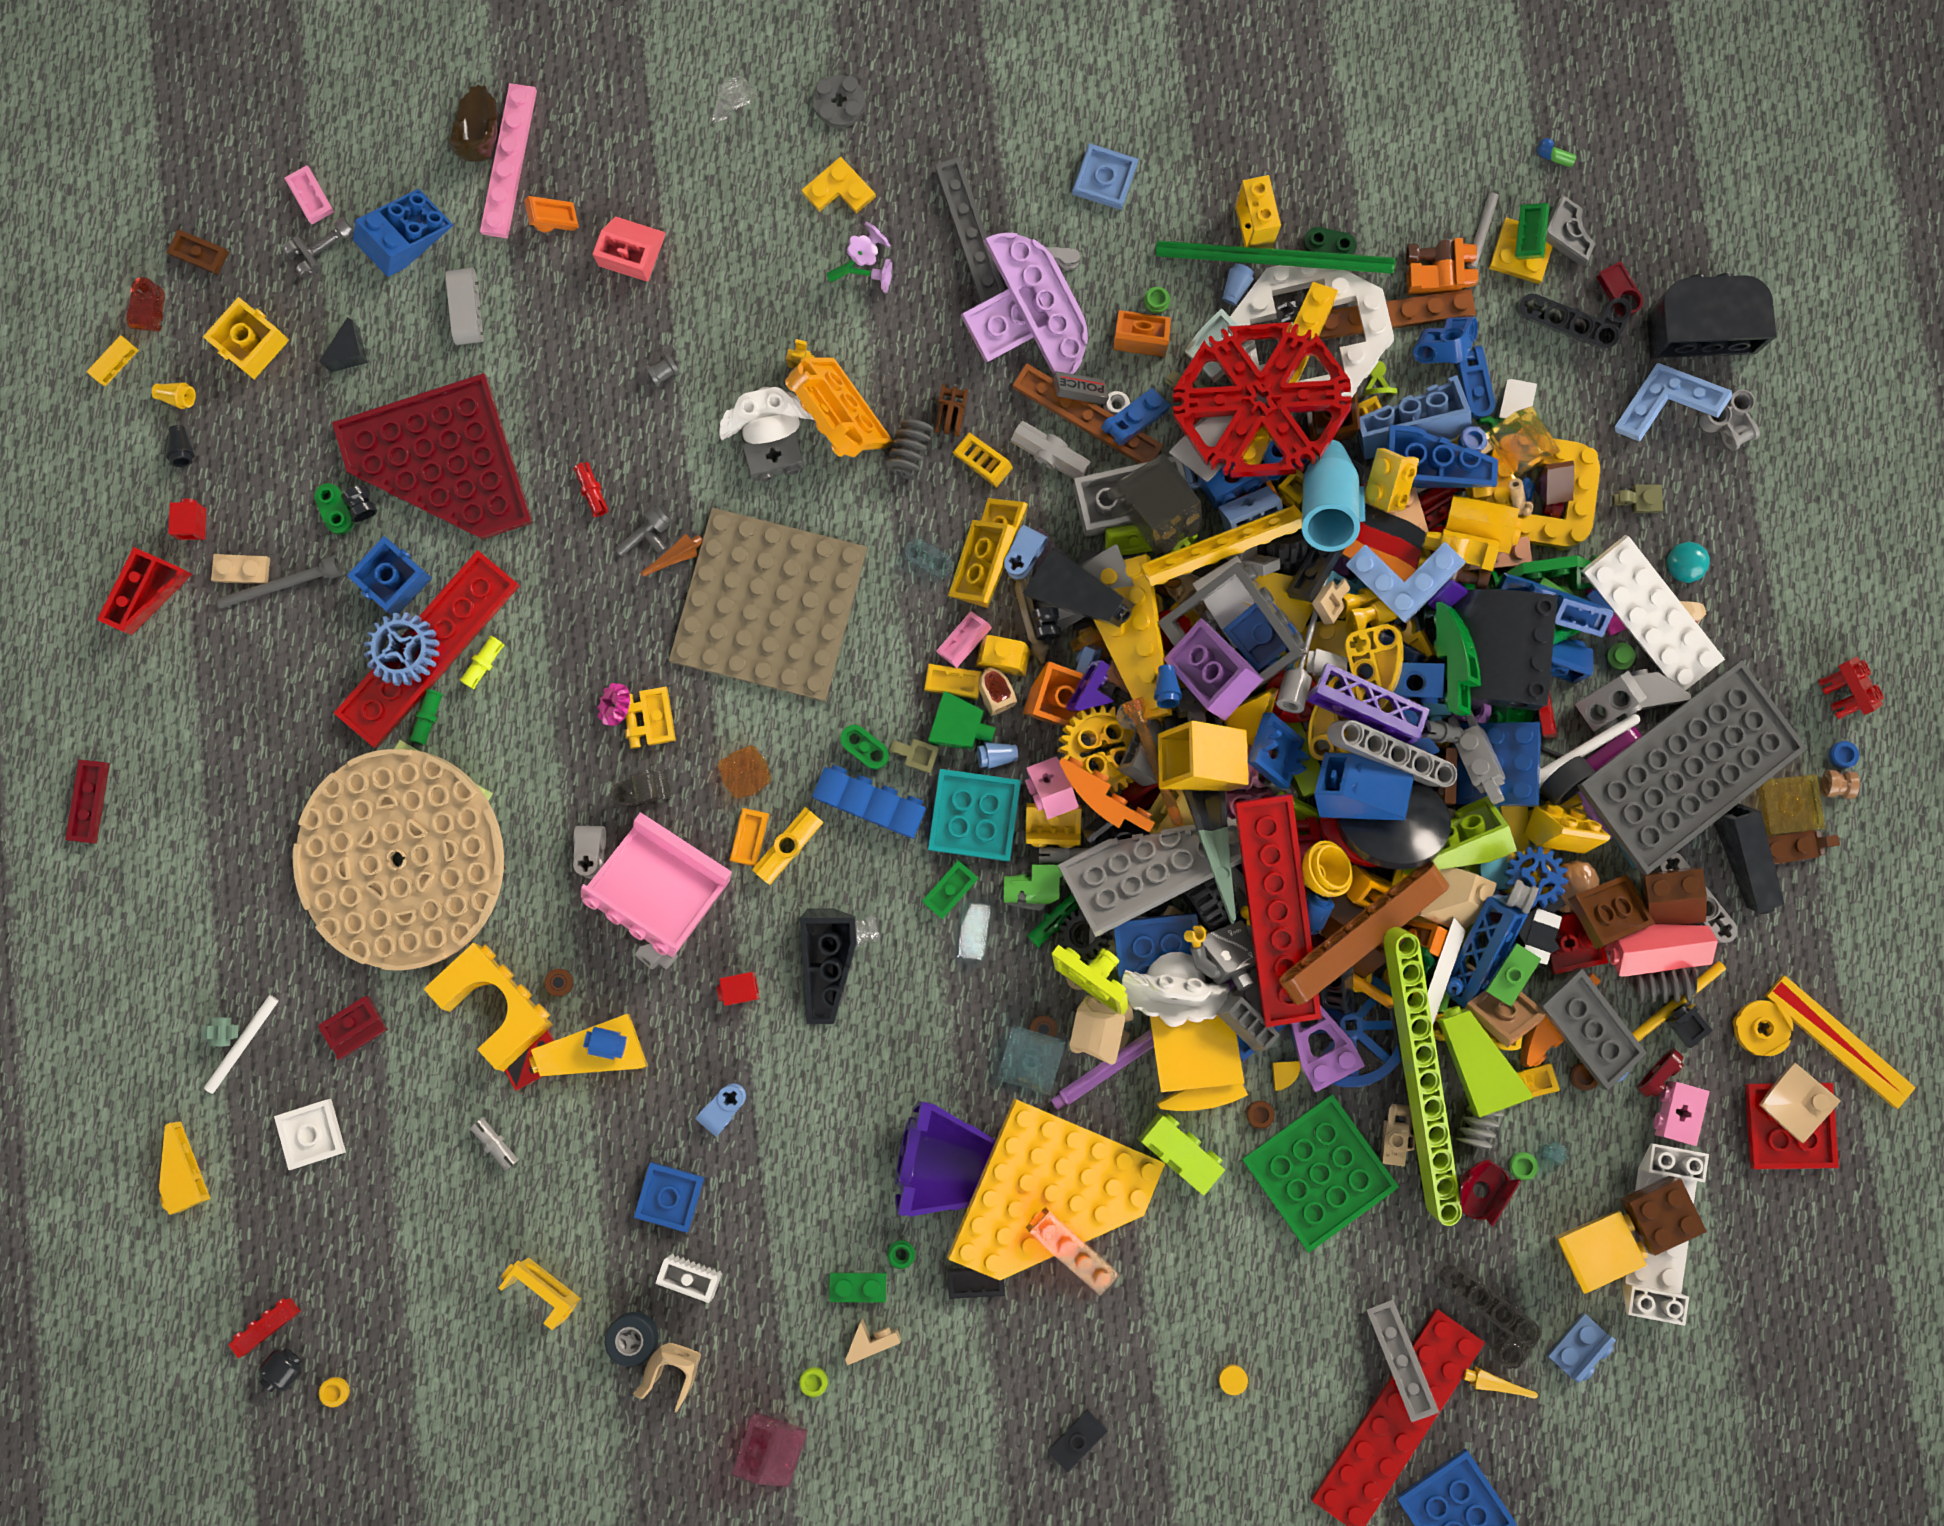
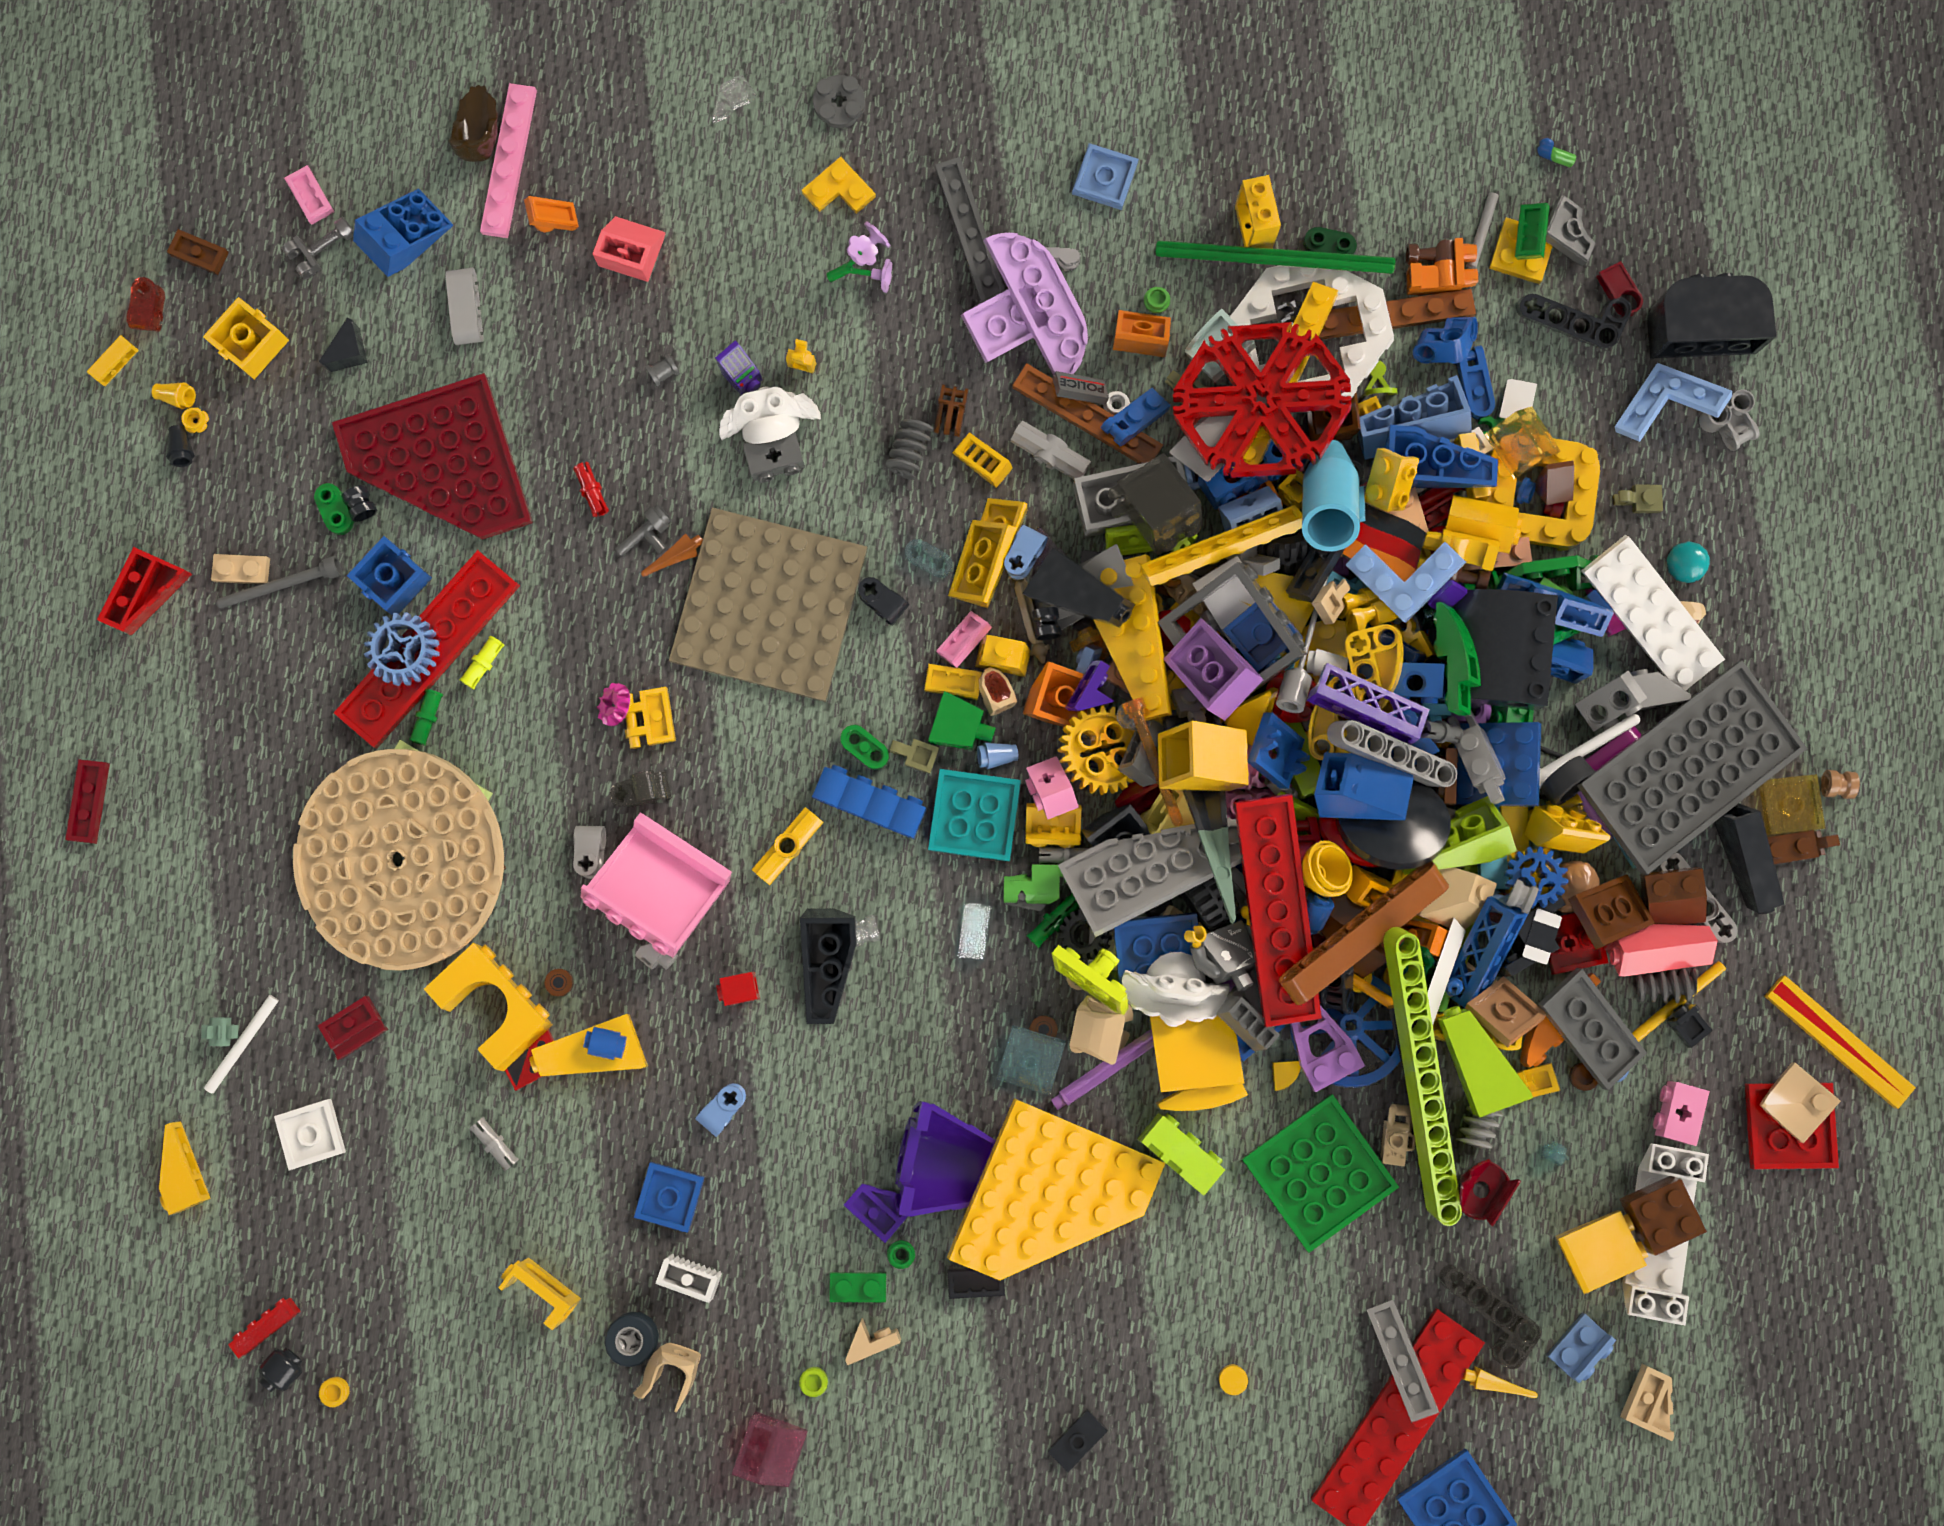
red brick [168,498,206,540] -> none
clear orange piece [718,745,771,799] -> none
light orange tile [729,808,770,867] -> none
light orange plate [785,358,893,457] -> none
green plate [922,860,979,920] -> none
clear orange plate [1025,1207,1120,1296] -> none
orange slope [1059,756,1155,832] -> none
blue cone [1154,665,1182,709] -> none
medium blue cone [1222,263,1254,306] -> none
reddish brown tile [1246,1100,1275,1129] -> none
tile [1458,426,1488,452] -> none
bright green plate [1485,943,1541,1007] -> none
bright green tile [1508,1152,1538,1181] -> none
tan arm [1509,478,1533,516] -> none
red tile [1539,689,1558,740] -> none
bright green plate [1607,643,1635,670] -> none
dark red plate [1637,1048,1684,1097] -> none
yellow plate [1733,1000,1793,1056] -> none
red plate [1818,656,1884,719] -> none
blue tile [1829,741,1859,769] -> none
none -> yellow plate [182,408,209,433]
none -> dark purple slope [715,340,763,396]
none -> dark purple wing [843,1184,908,1243]
none -> black piece [858,577,909,626]
none -> tan wing [1620,1364,1674,1441]

